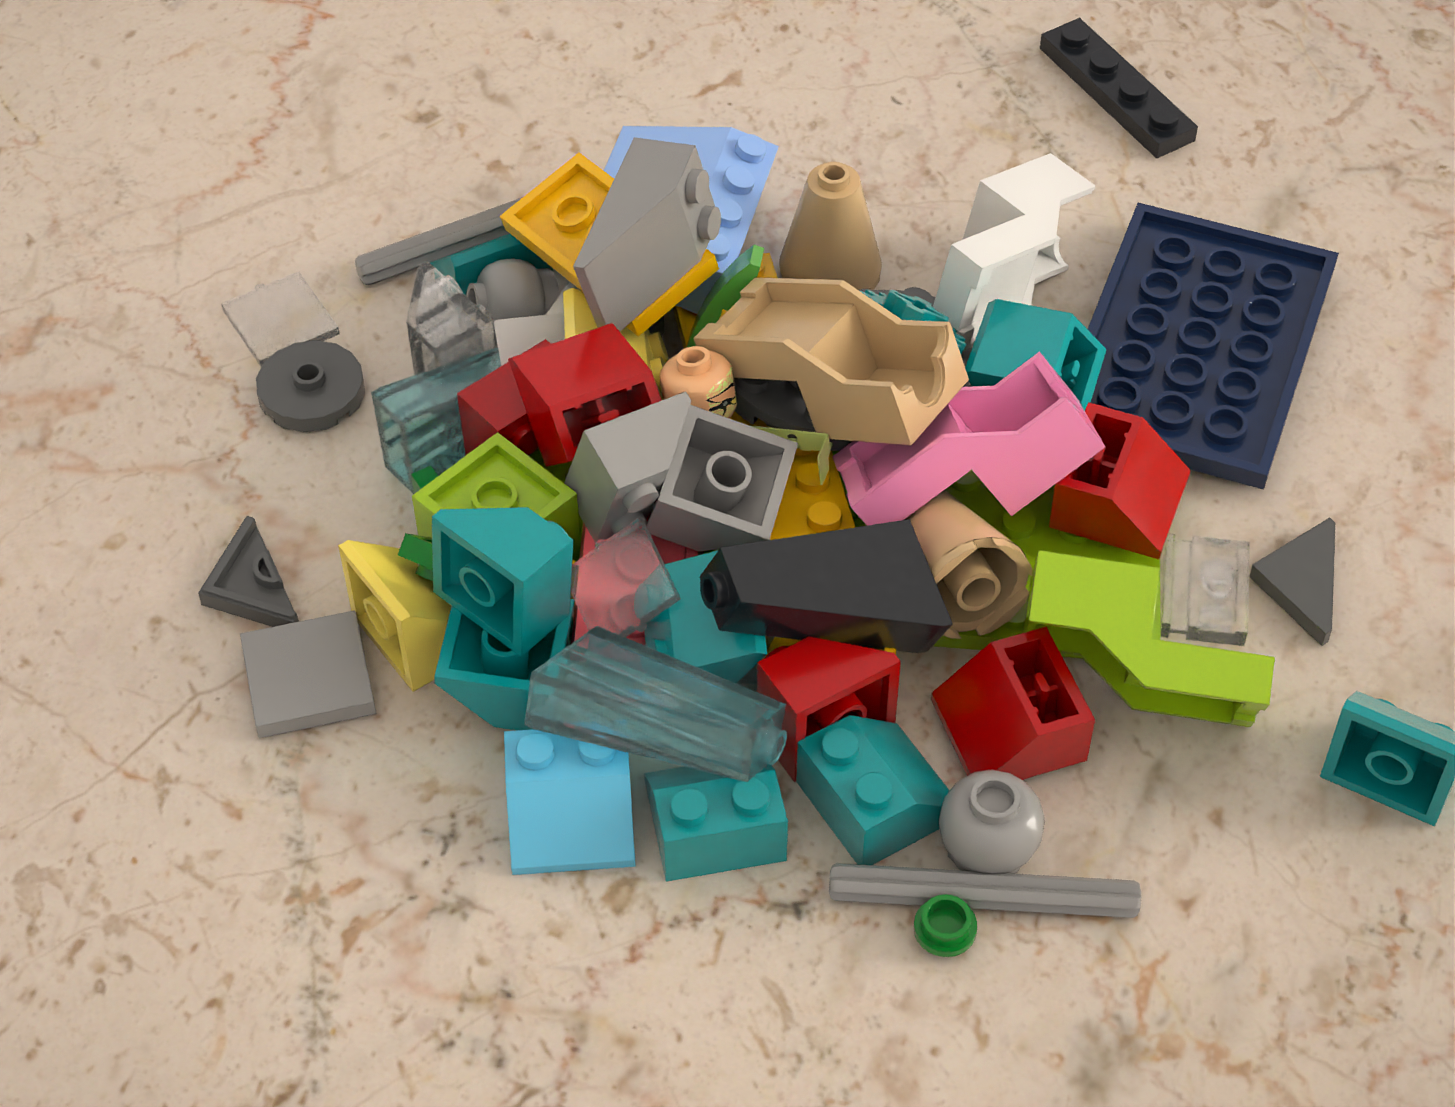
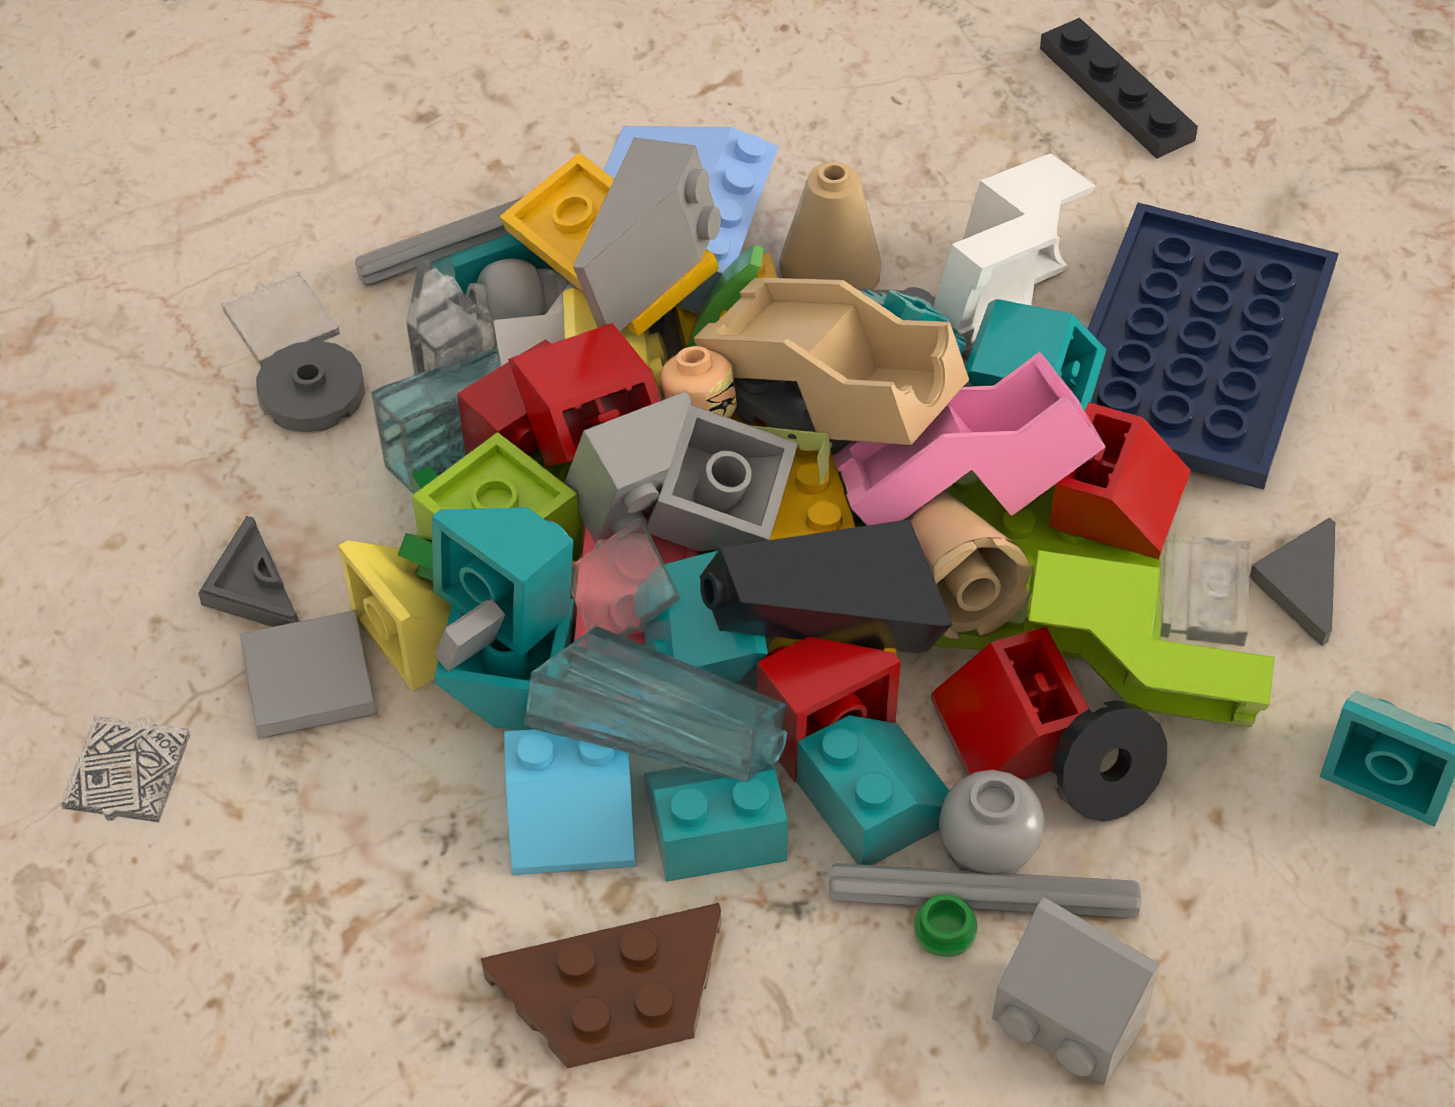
none -> clear piece [60,716,190,823]
none -> light grey tile [435,599,505,672]
none -> reddish brown wing [481,903,721,1068]
none -> light grey slope [992,897,1160,1085]
none -> black tile [1052,700,1168,822]

